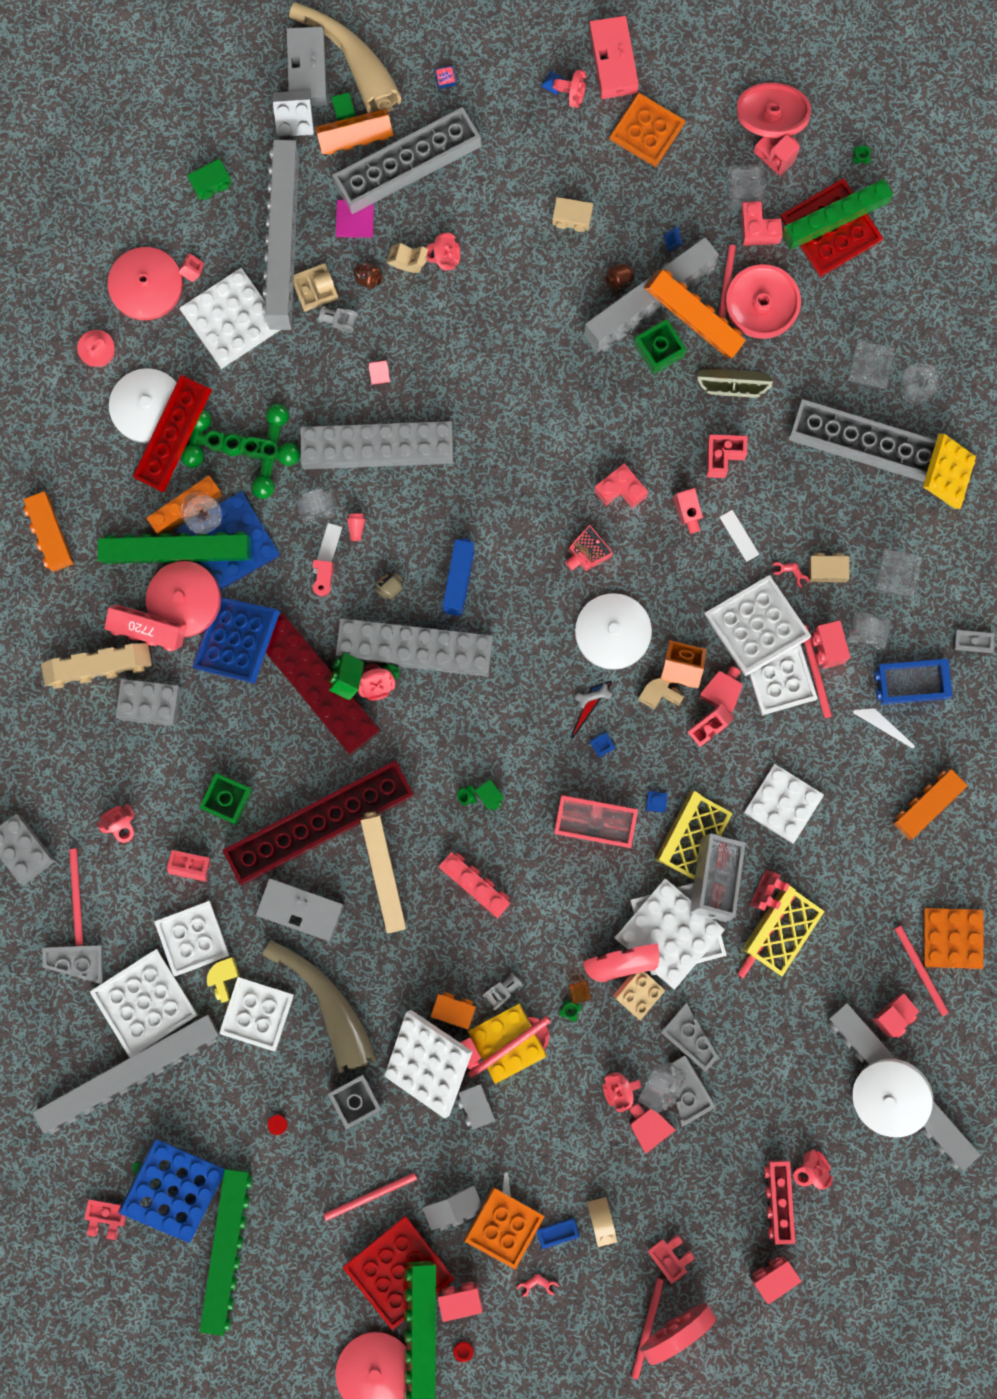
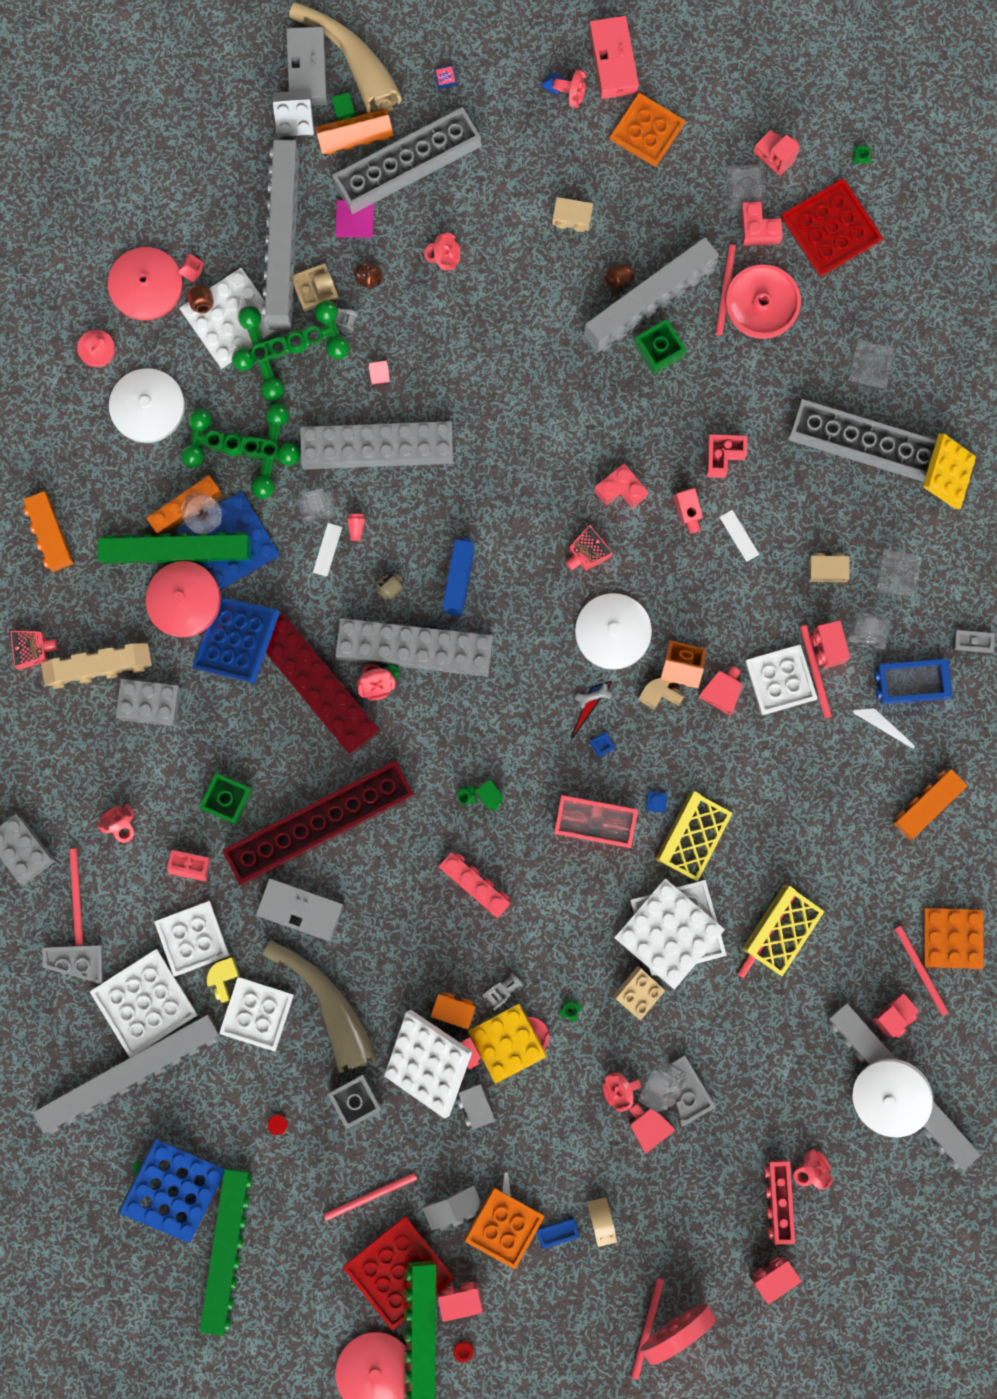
coral plate [84,1199,126,1240] -> none
coral brick [105,604,186,651] -> none
red plate [133,375,212,493] -> none
green brick [187,159,232,201] -> none
coral leg [313,560,334,597] -> none
green brick [329,652,364,700] -> none
tan brick [361,811,406,933] -> none
tan brick [386,243,428,273] -> none
coral piece [468,1015,551,1079] -> none
coral arm [516,1274,559,1297] -> none
clear orange tile [568,981,591,1004] -> none
coral brick [583,943,659,982] -> none
orange brick [643,269,746,358] -> none
coral plate [647,1234,695,1284] -> none
light grey wing [660,1003,718,1072] -> none
blue slope [664,227,682,252] -> none
coral brick [688,704,734,747] -> none
brick [690,833,746,922] -> none
olive brick [698,369,773,398] -> none
white plate [705,575,811,676] -> none
coral dish [736,83,811,138] -> none
white plate [744,764,824,844] -> none
coral plate [749,870,789,911] -> none
coral arm [772,562,809,588] -> none
green brick [782,179,893,250] -> none
clear brick [898,363,940,405] -> none
none -> torso [10,631,58,670]
none -> copper head [188,285,214,314]
none -> green piece [231,300,350,401]

